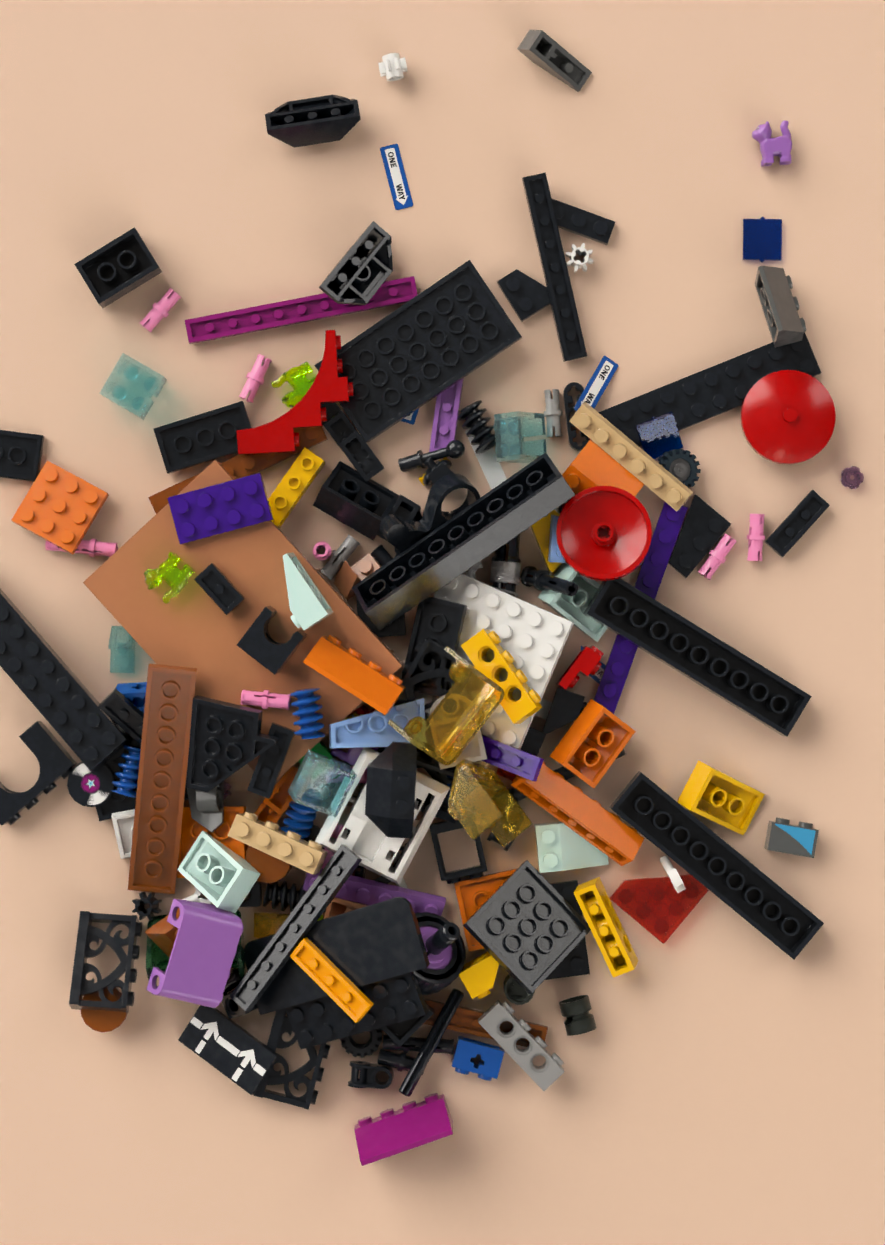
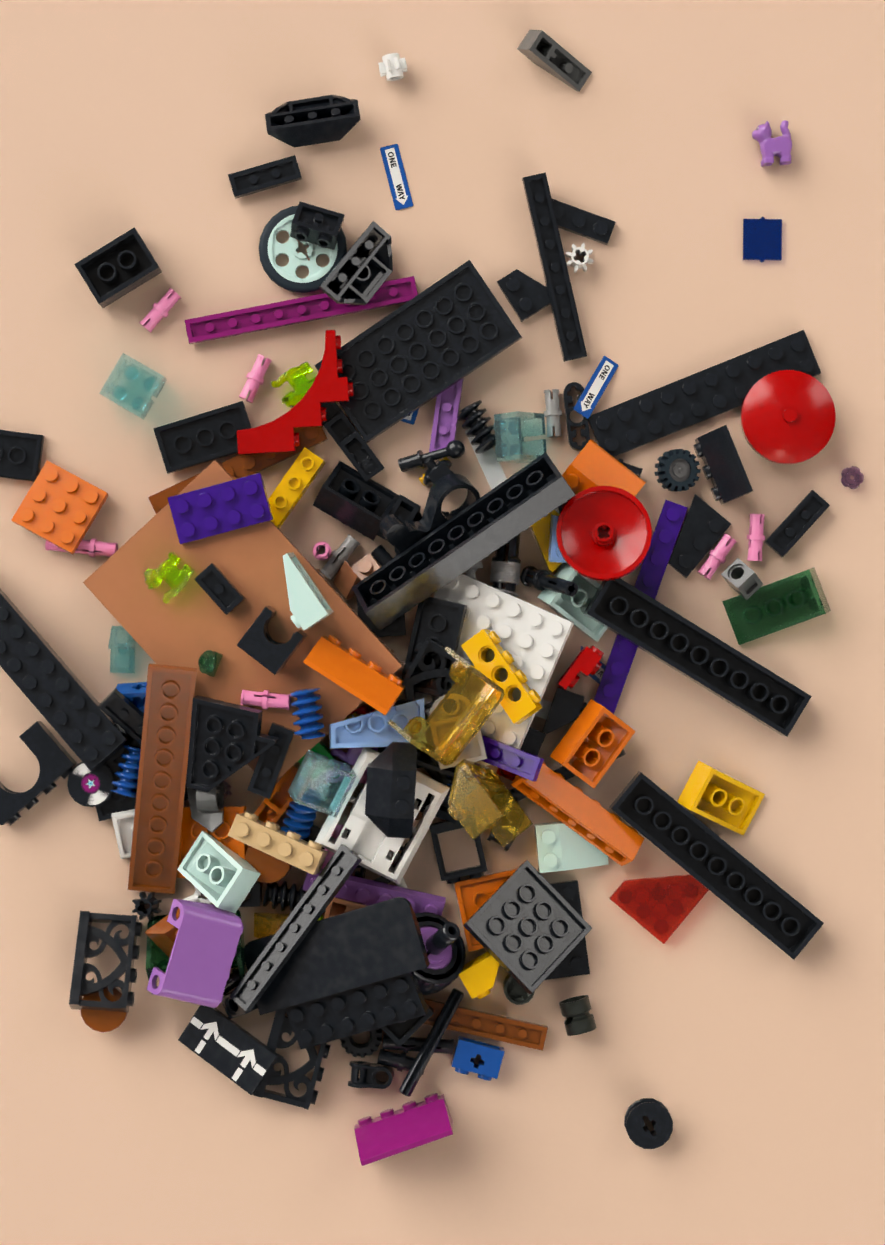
light orange plate [290,938,374,1023] -> none
light grey brick [478,1000,565,1091] -> none
tan plate [569,402,693,511] -> none
yellow brick [574,877,639,978] -> none
clear blue piece [636,412,683,459] -> none
white bar [660,856,686,893] -> none
dark grey slope [755,266,806,348] -> none
dark grey brick [764,817,819,858] -> none
none -> clear green plate [198,650,223,677]
none -> black plate [228,155,302,199]
none -> wedge [259,206,347,293]
none -> black bracket [290,201,345,250]
none -> black piece [624,1098,673,1149]
none -> black slope [693,425,753,505]
none -> dark grey brick [721,558,763,600]
none -> clear green slope [722,567,831,645]

